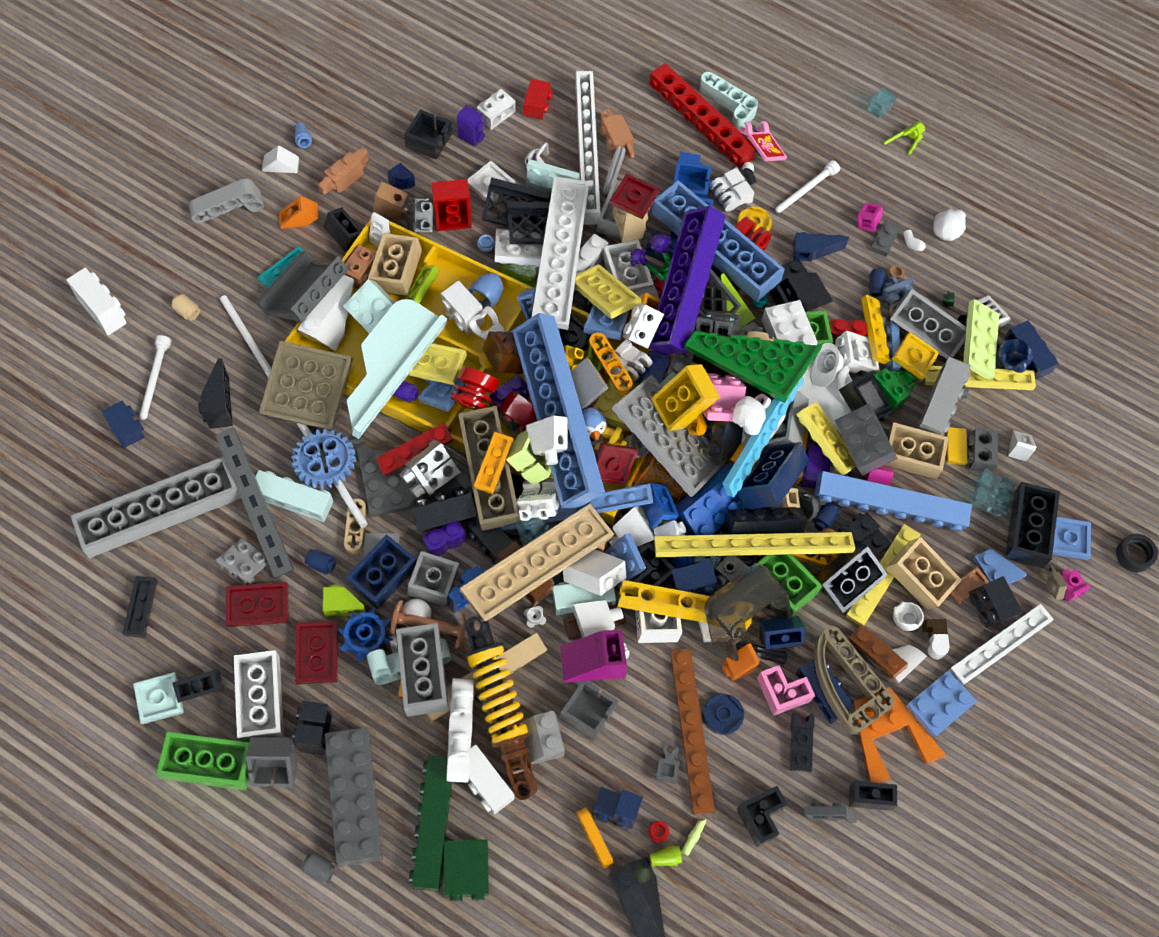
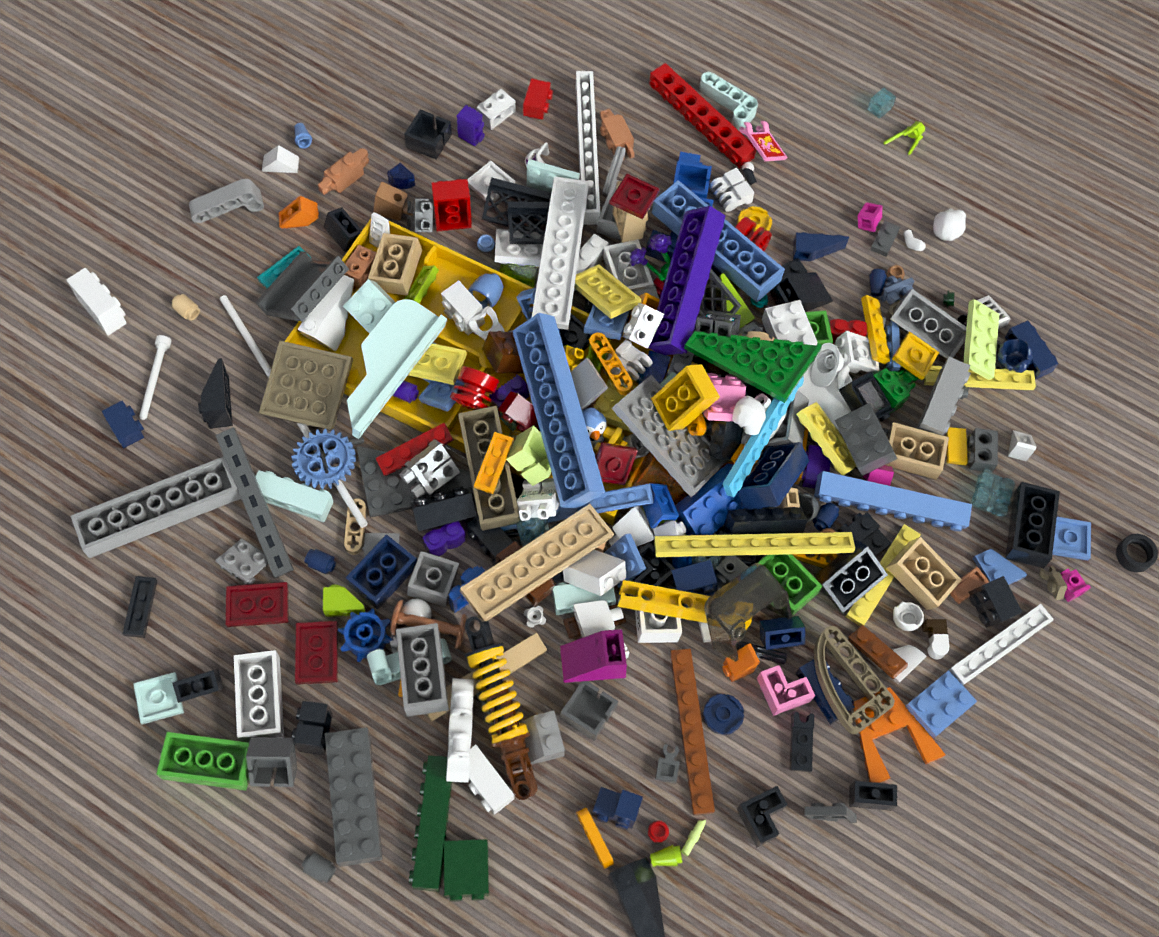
white torso [526,416,568,465] -> none
white piece [775,160,840,213] -> none

